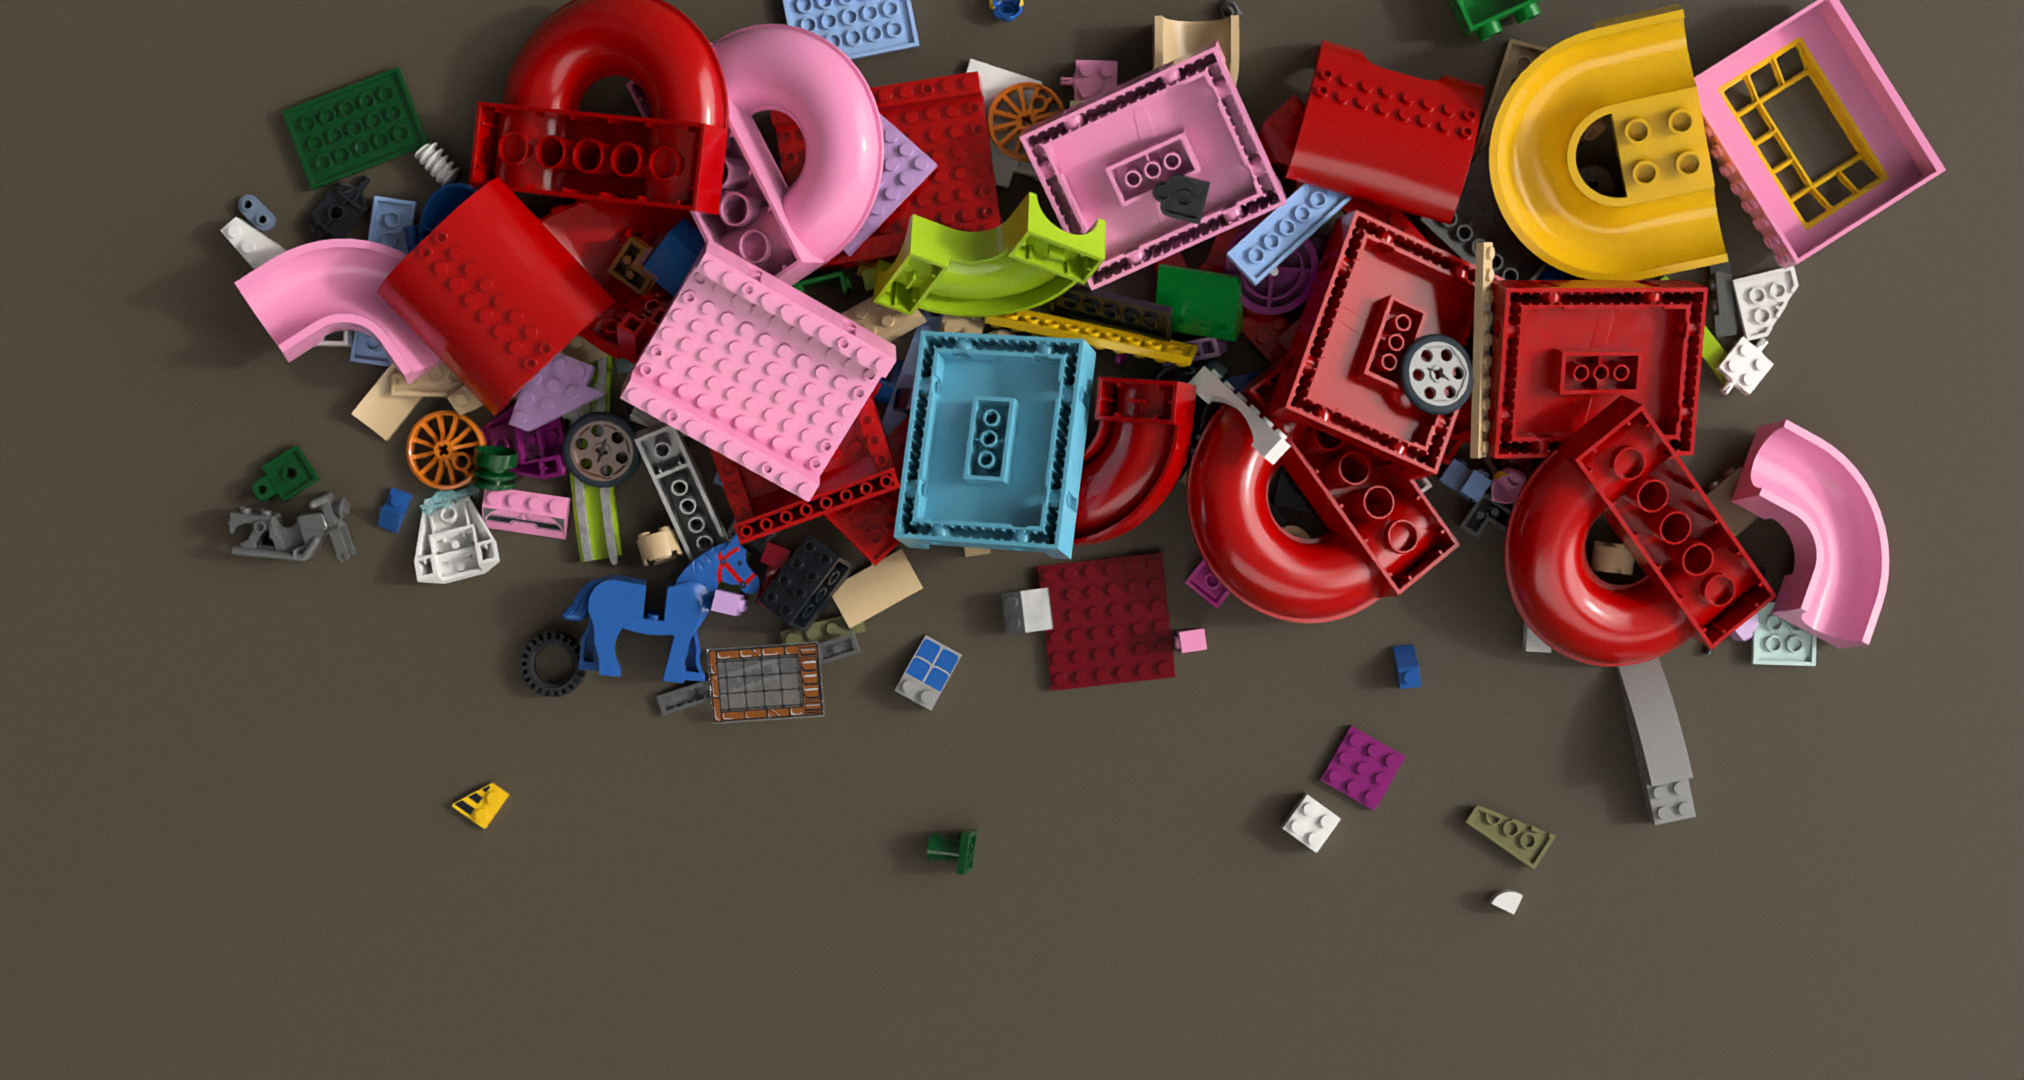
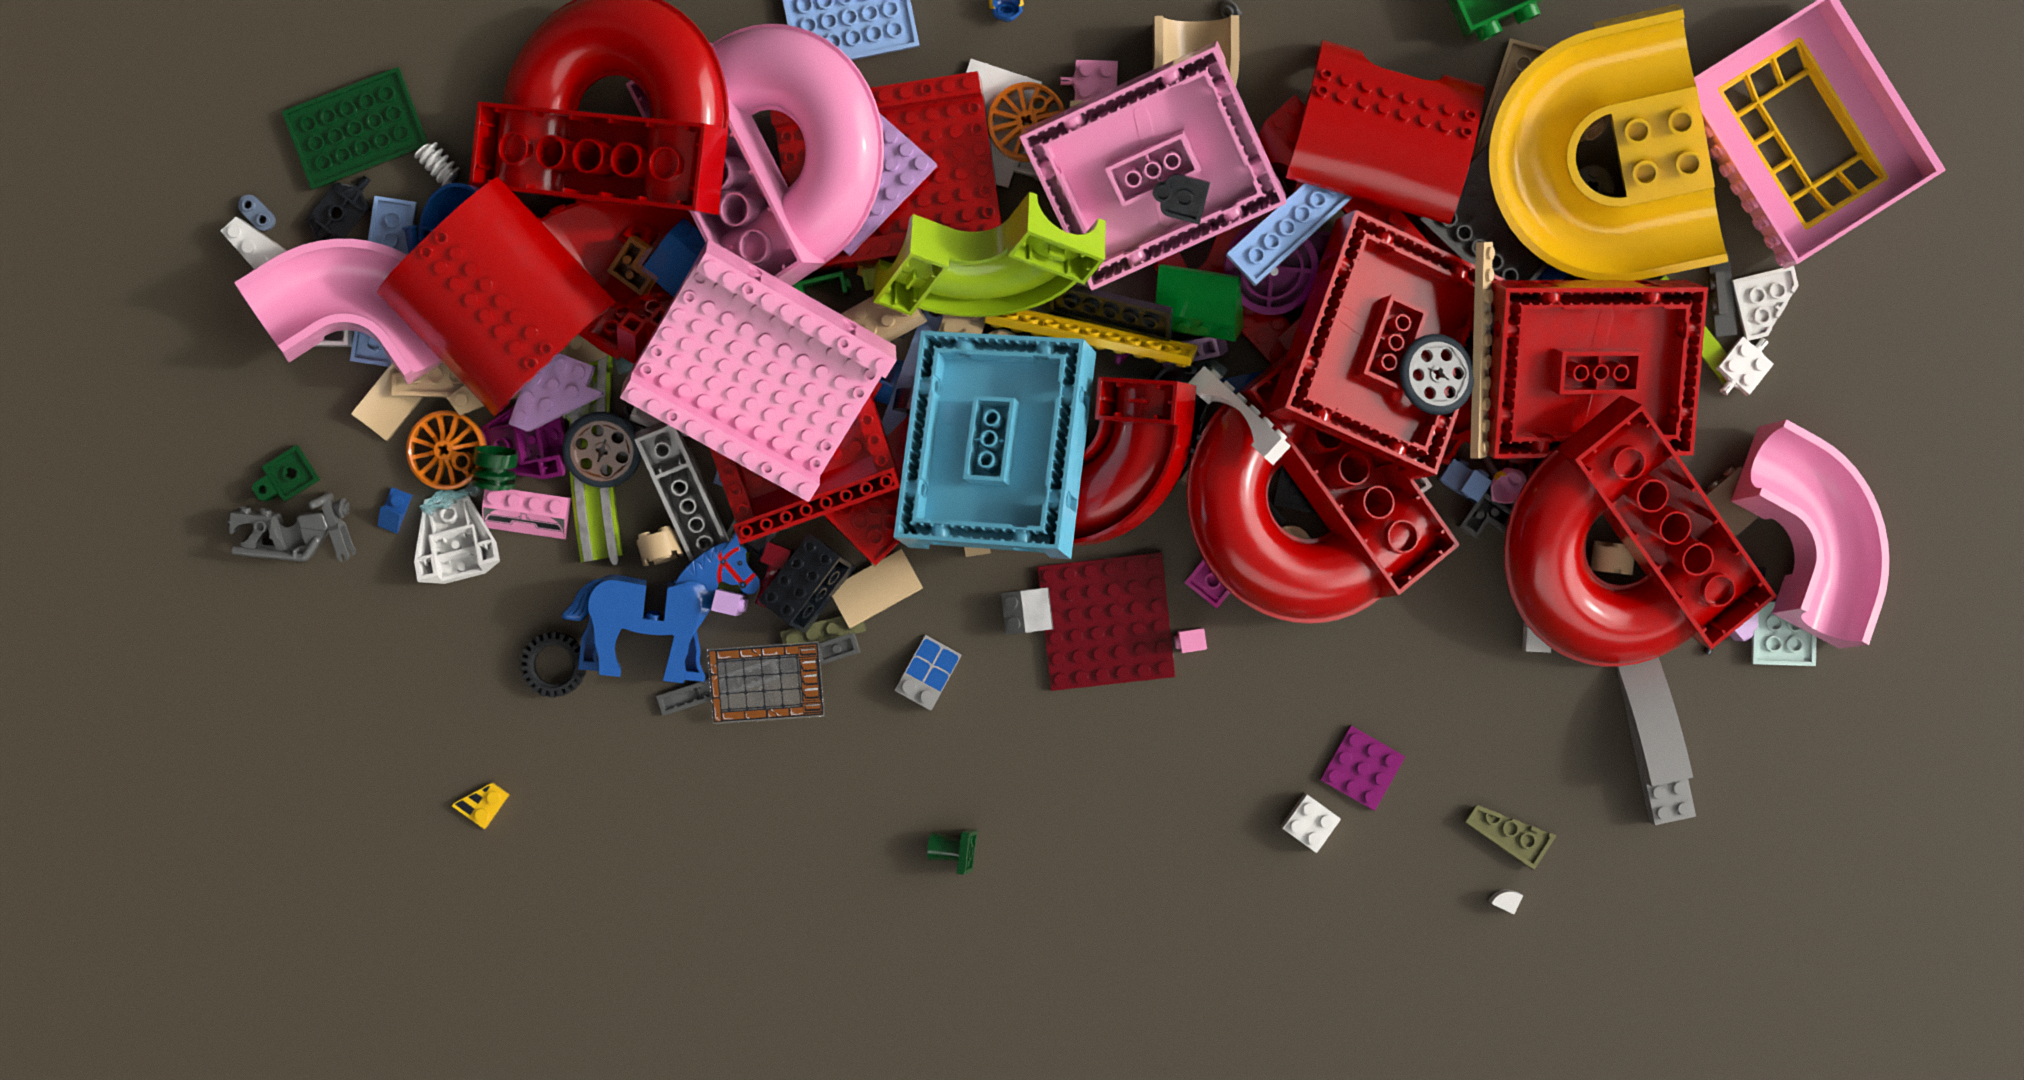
blue slope [1392,644,1421,689] -> none

